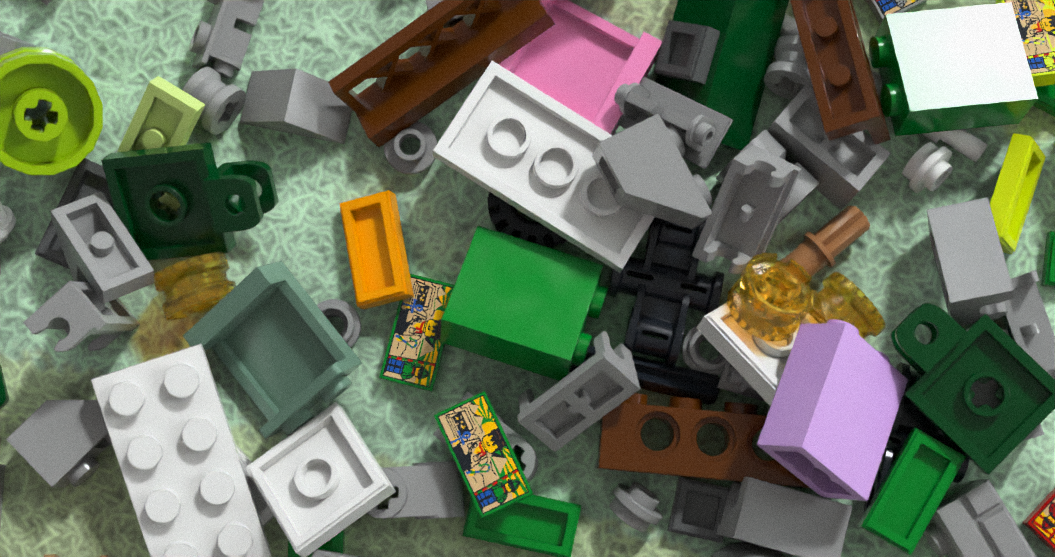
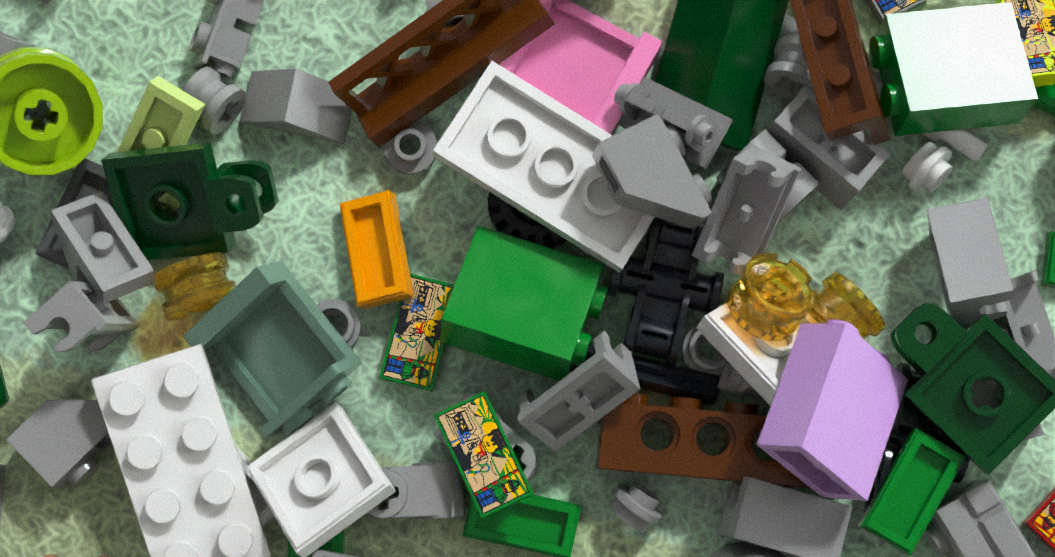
dark grey tile [654,20,720,85] -> none
dark grey tile [667,477,730,543] -> none
medium nougat axle [768,205,870,295] -> none
neon yellow tile [990,133,1046,254] -> none

